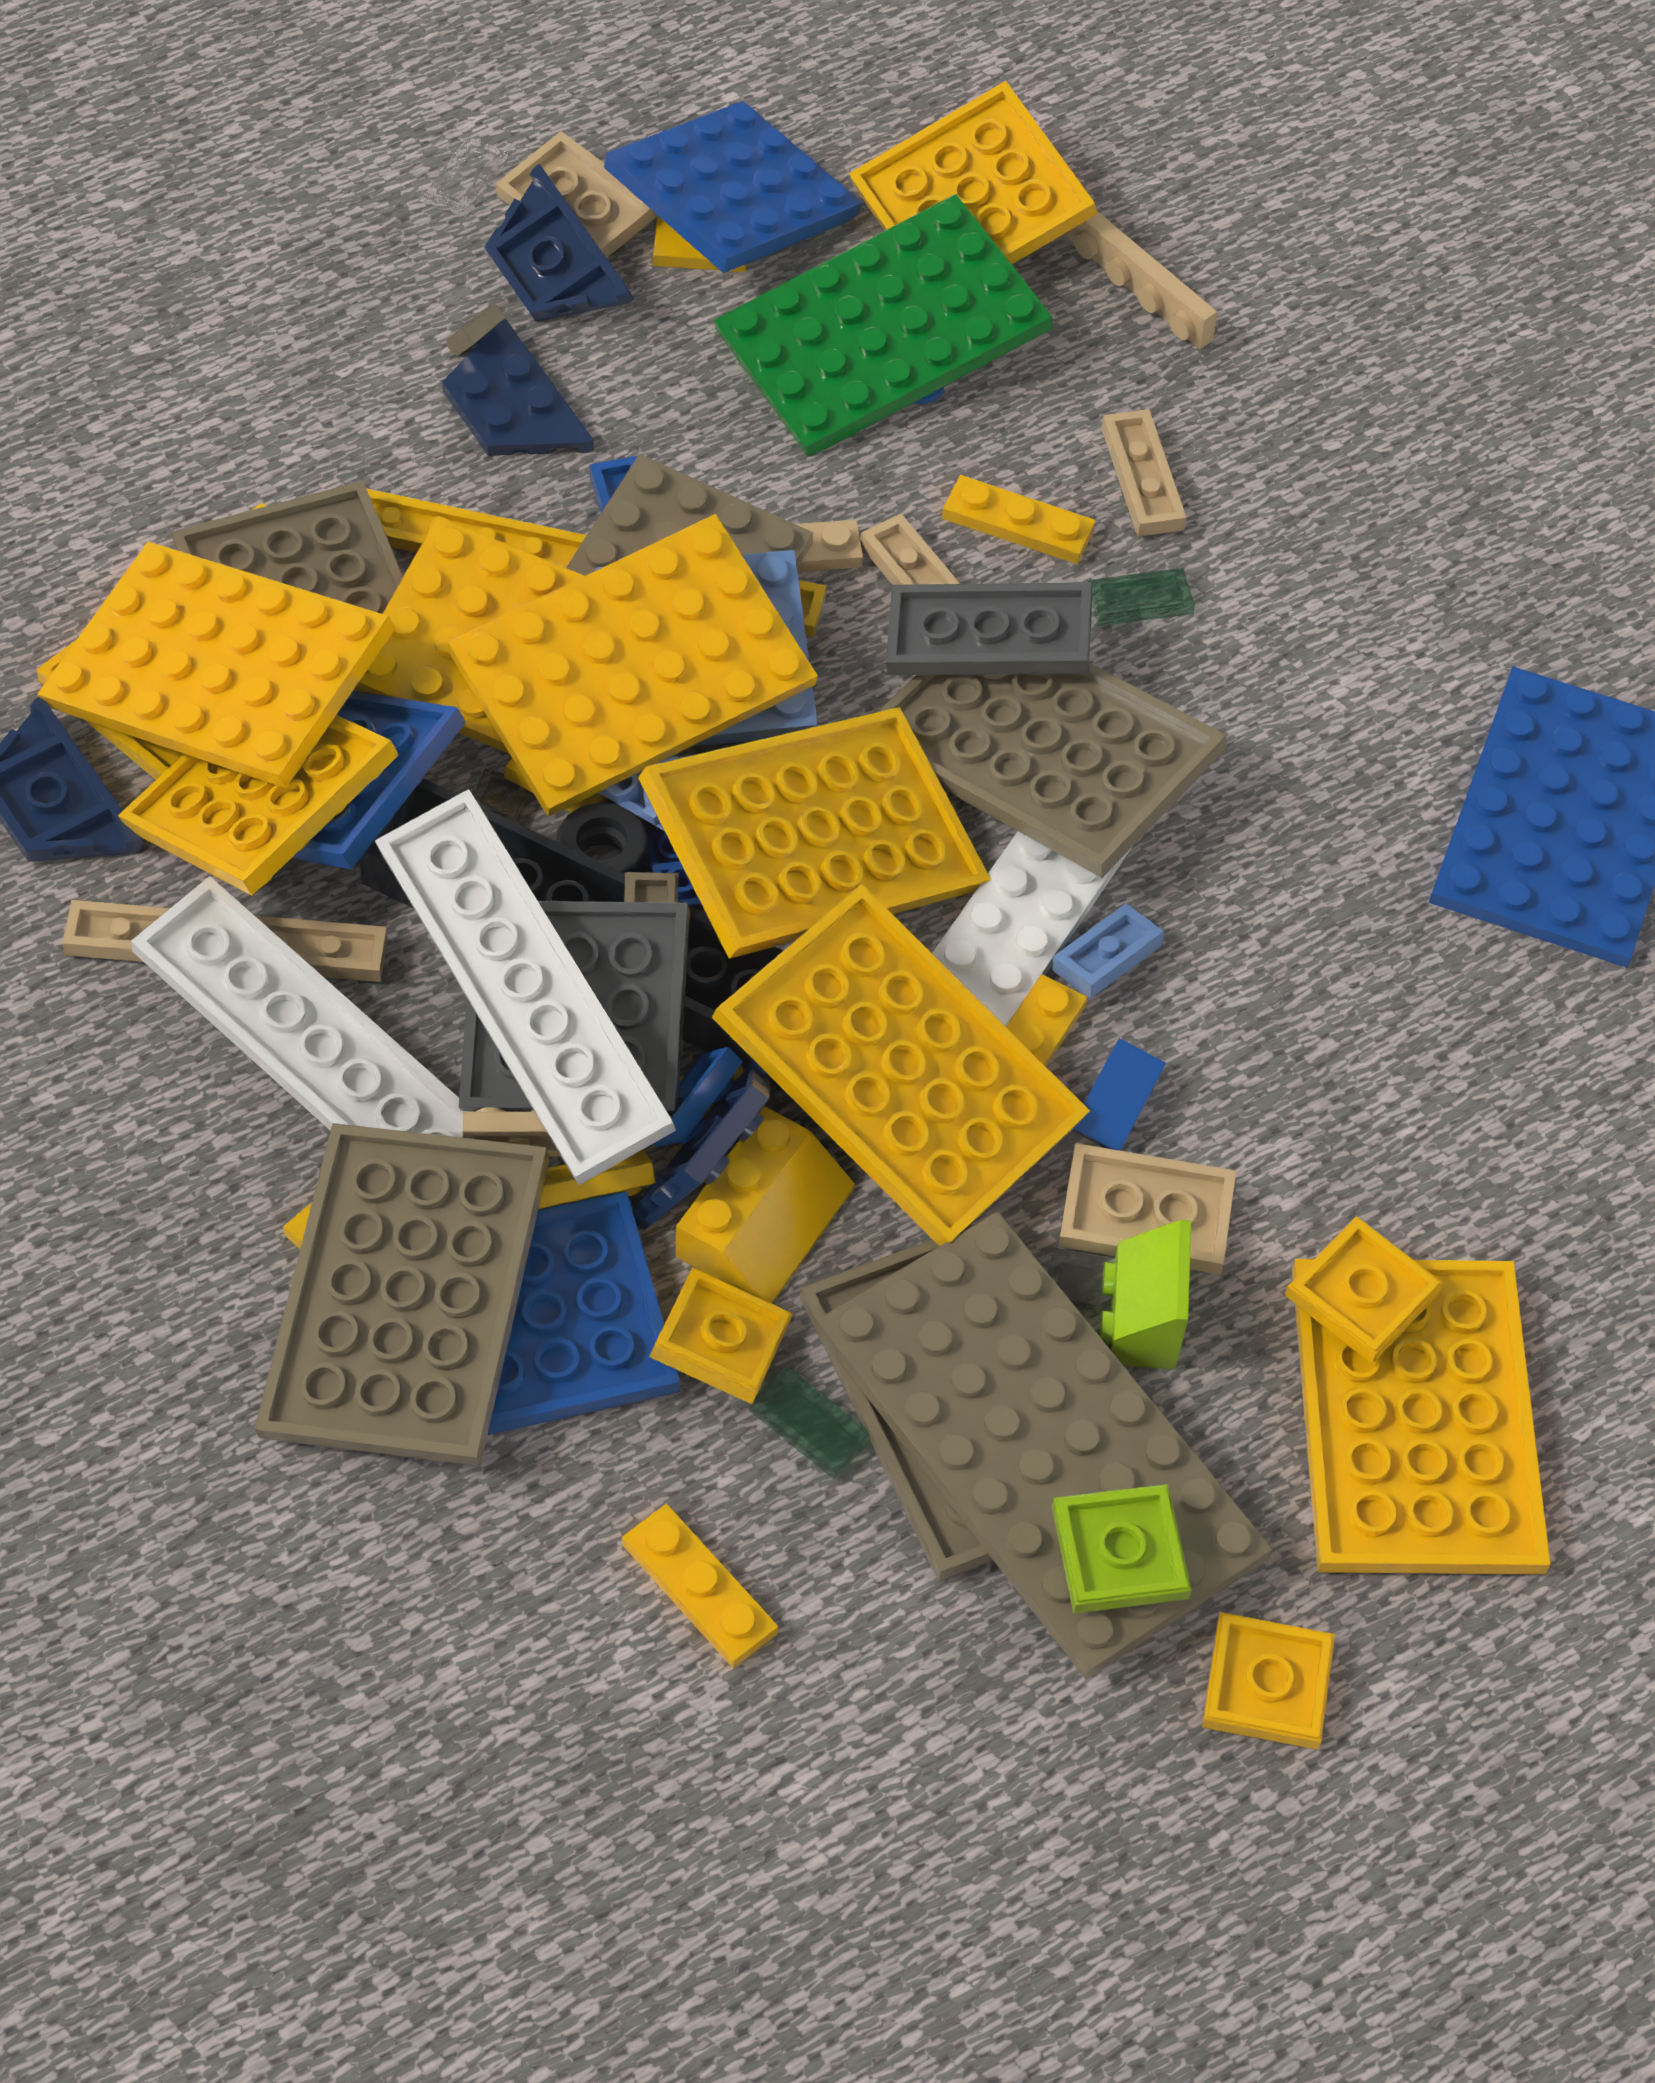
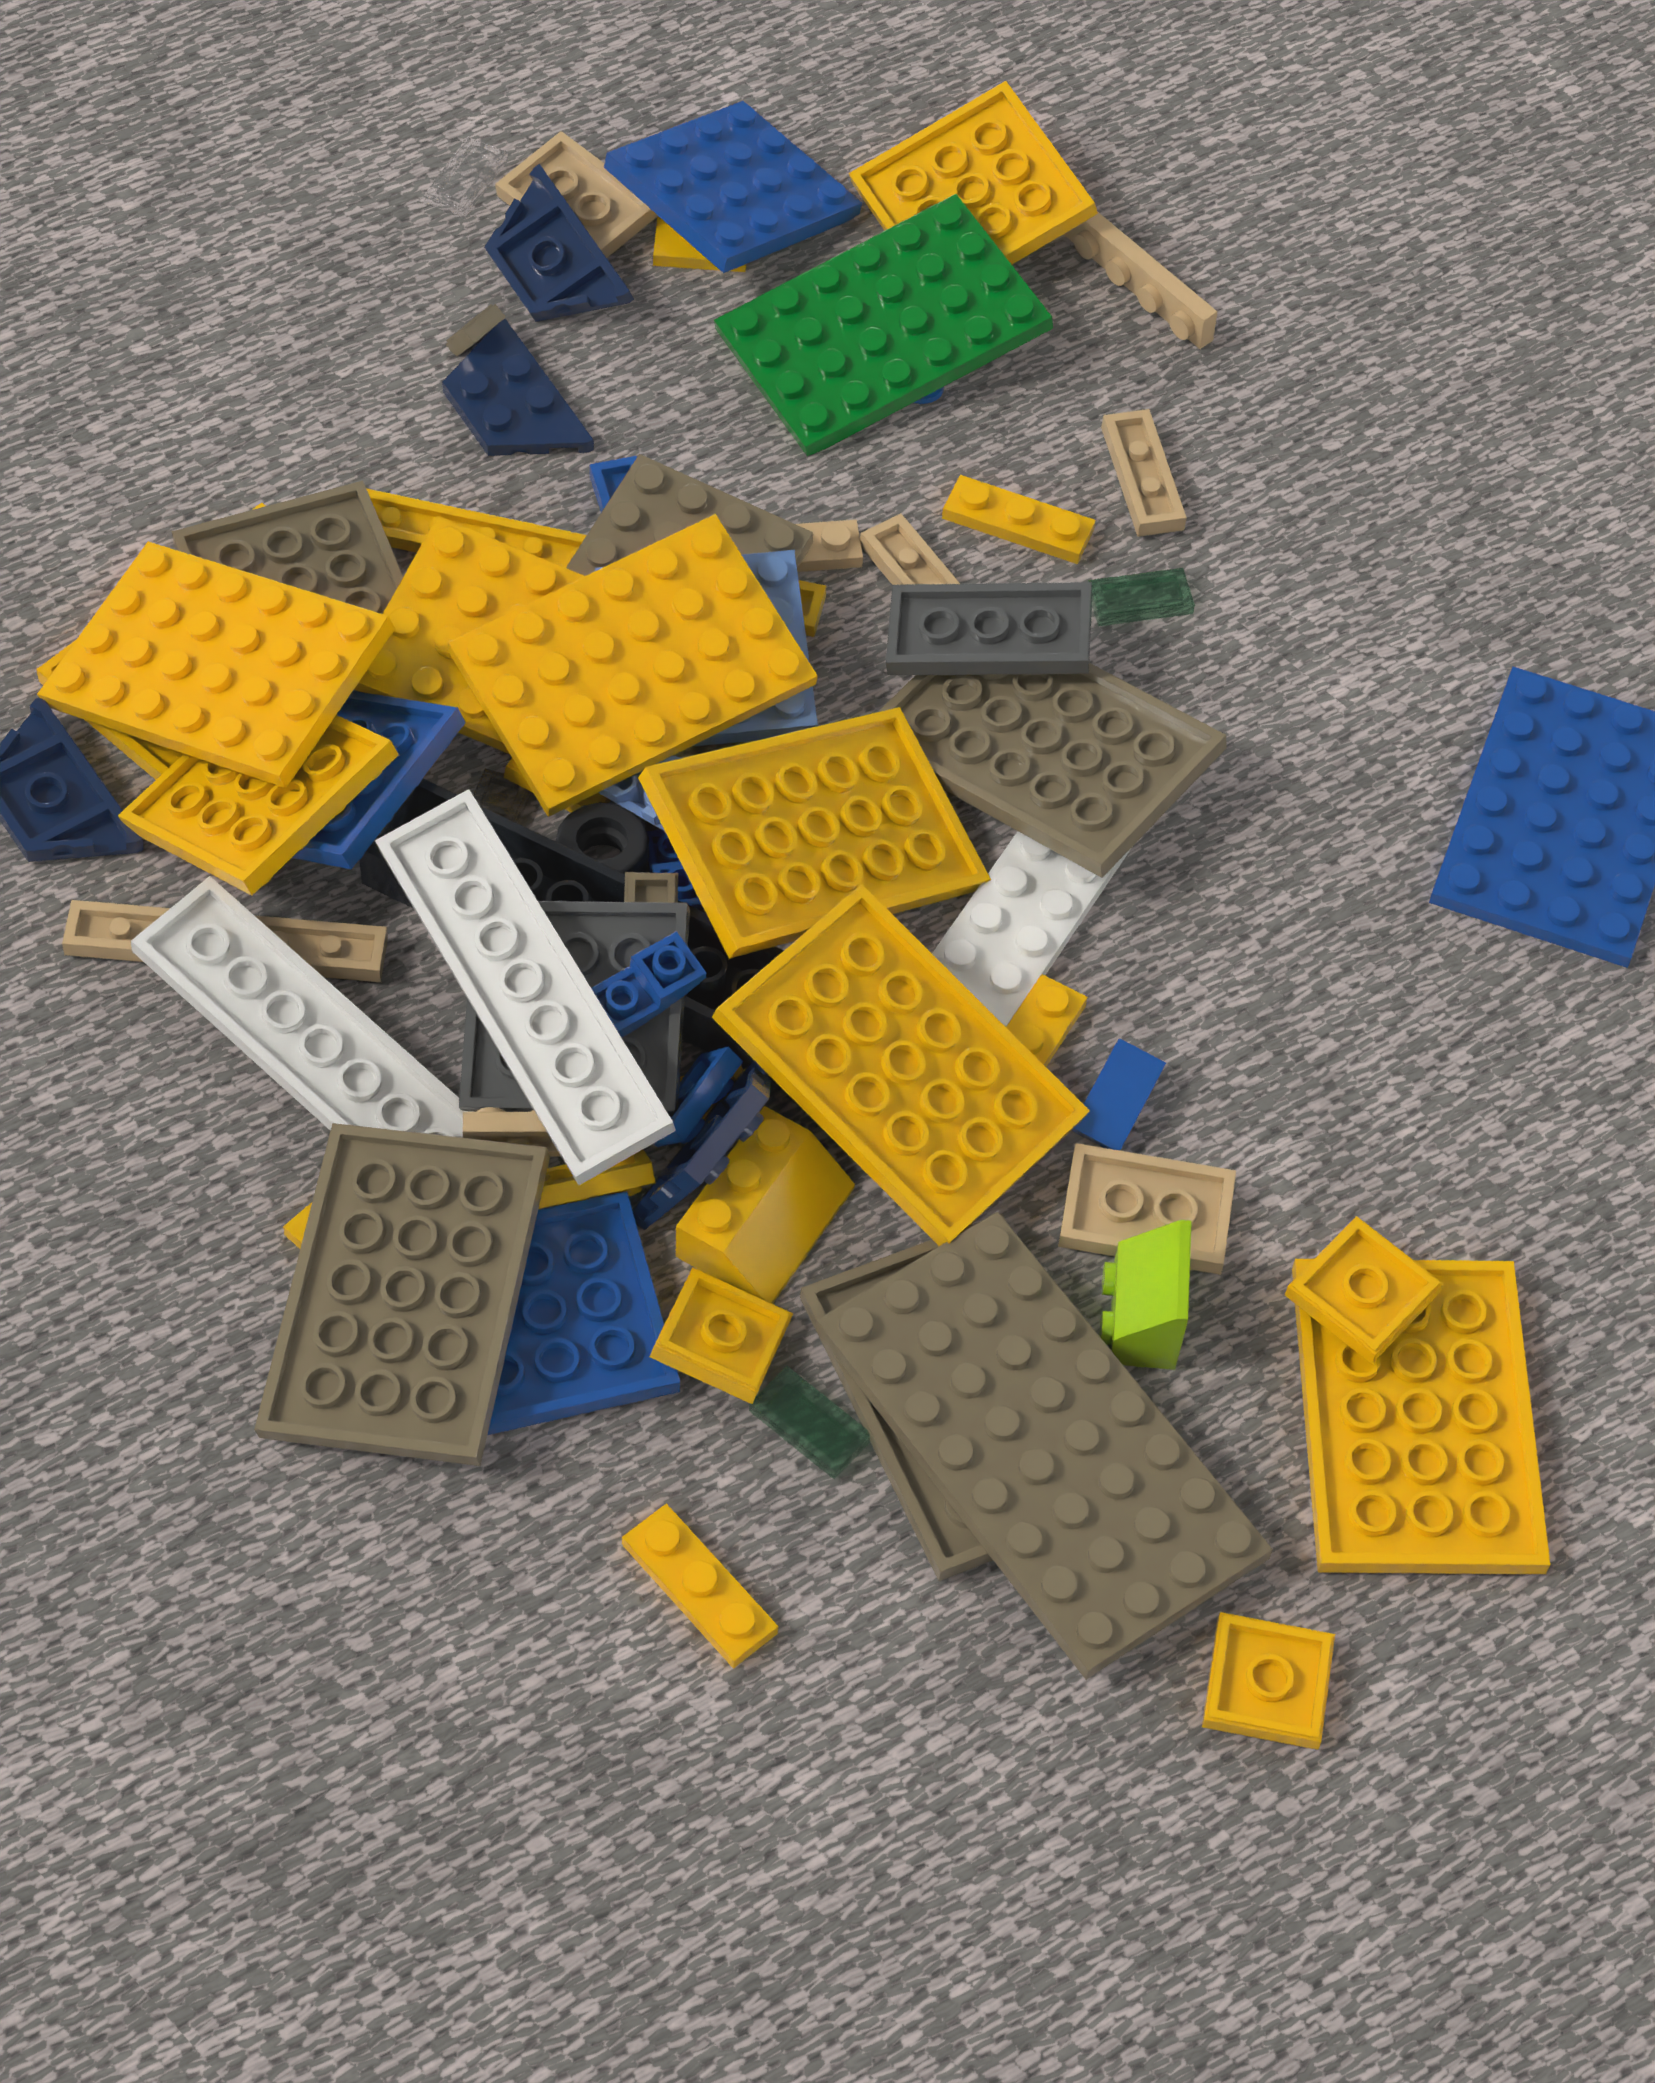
clear smoke tile [1048,1247,1107,1314] -> none
medium blue plate [1052,903,1164,999] -> none
lime plate [1052,1484,1192,1614] -> none
none -> blue slope [591,931,706,1038]

